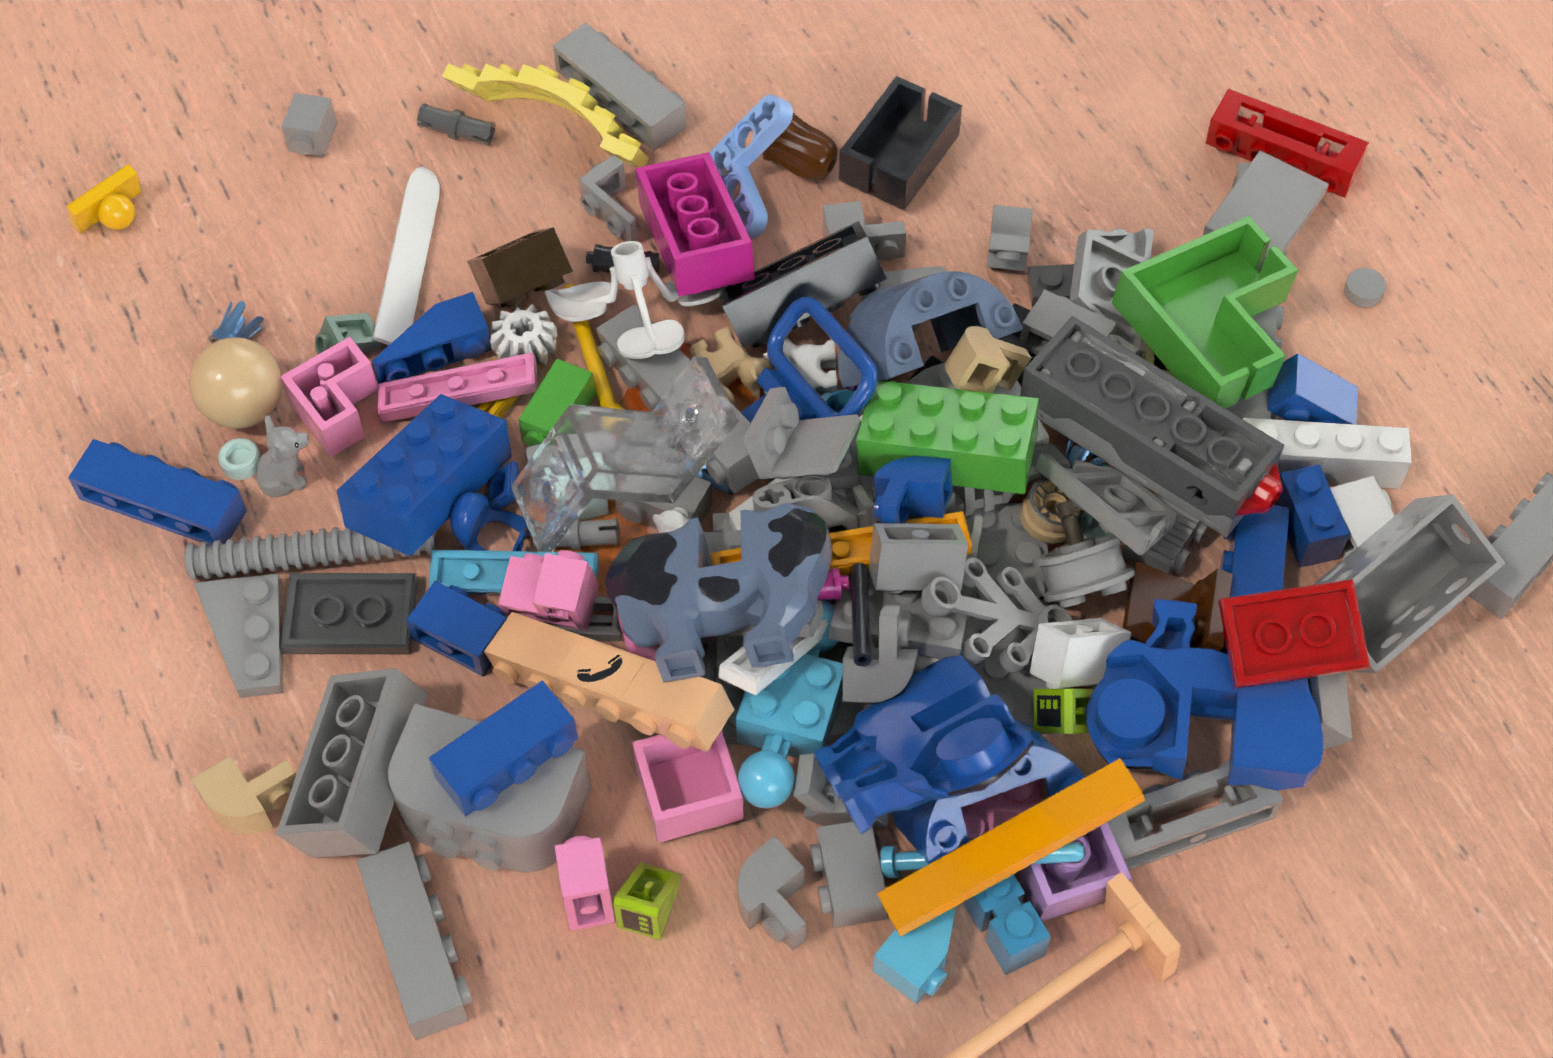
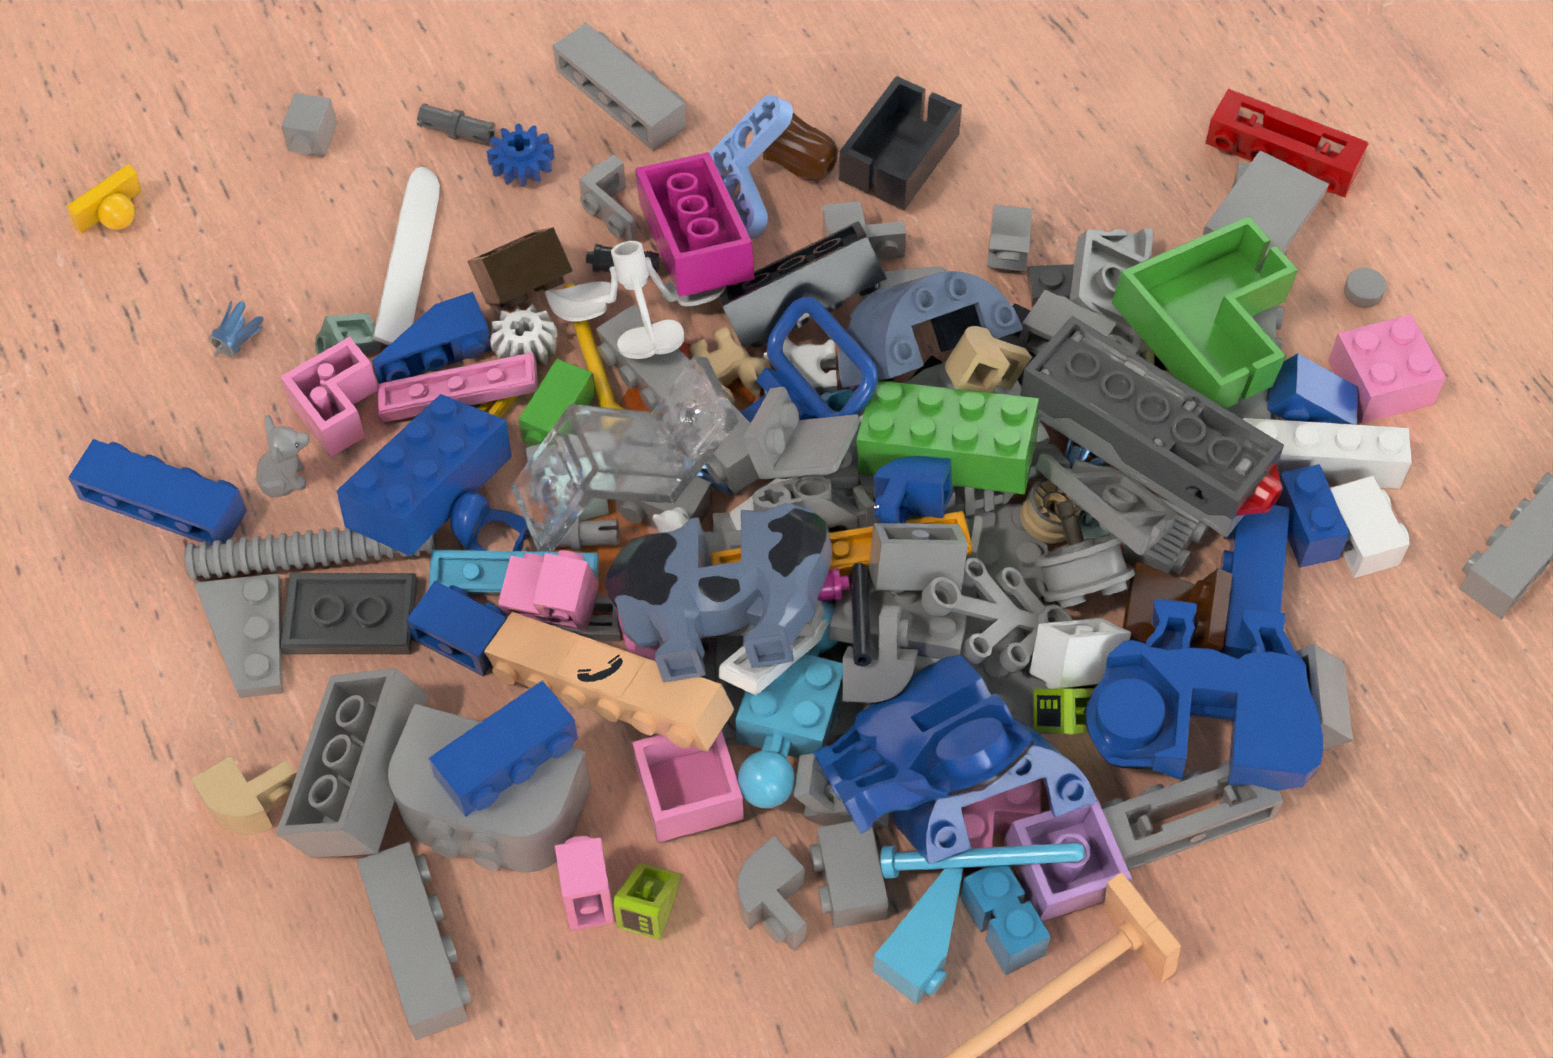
tan piece [189,337,283,428] -> none
light aqua tile [218,438,261,480] -> none
light yellow piece [442,63,649,168] -> none
blue slope [487,461,525,510] -> none
light orange tile [877,758,1145,937] -> none
red tile [1218,579,1371,689] -> none
light grey piece [1313,494,1505,673] -> none
none -> blue gear [487,124,555,187]
none -> bright pink brick [1328,314,1446,424]

